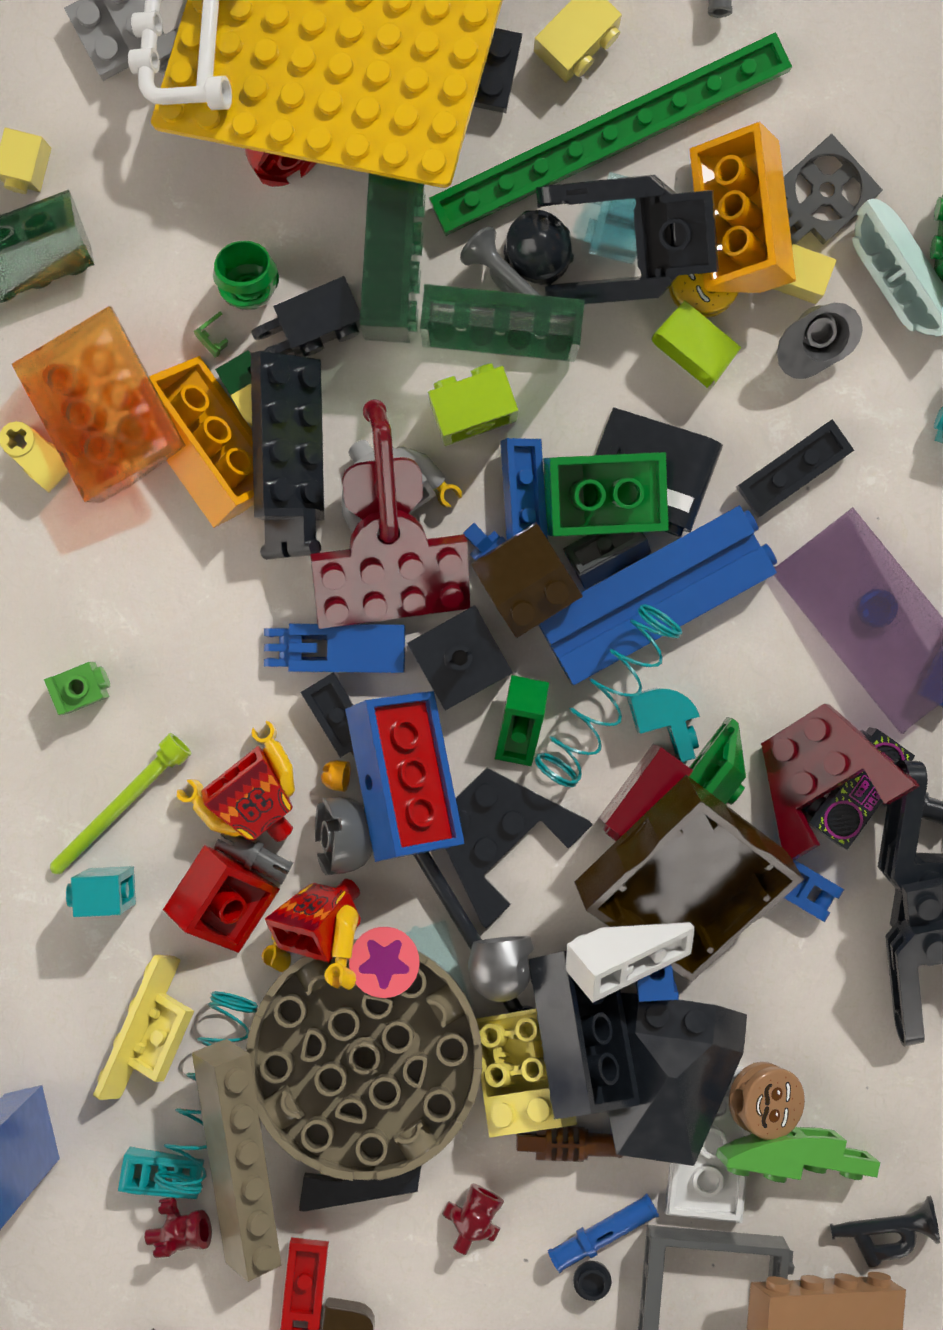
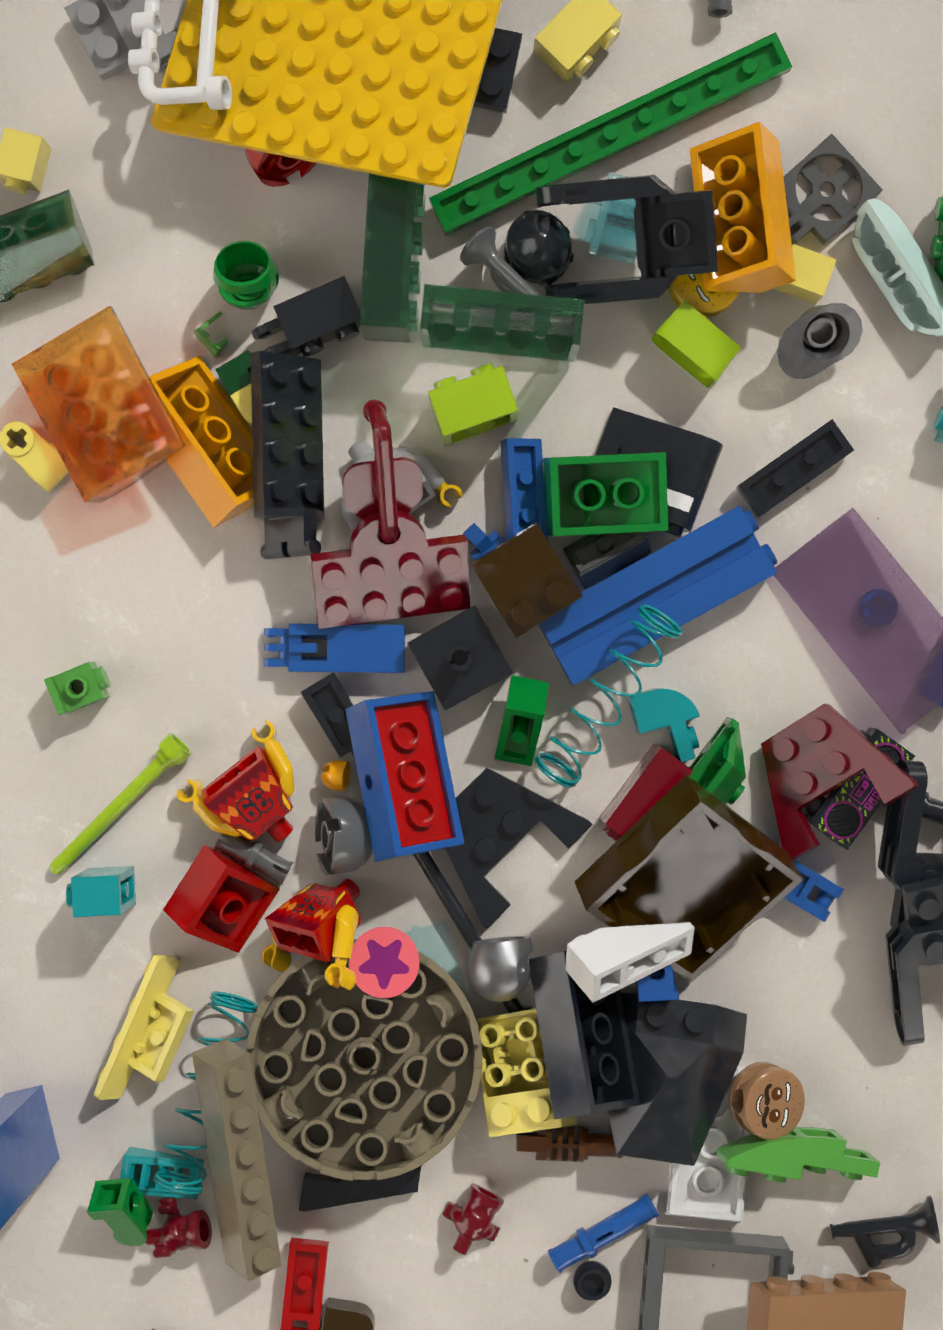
none -> green leg [87,1178,154,1246]

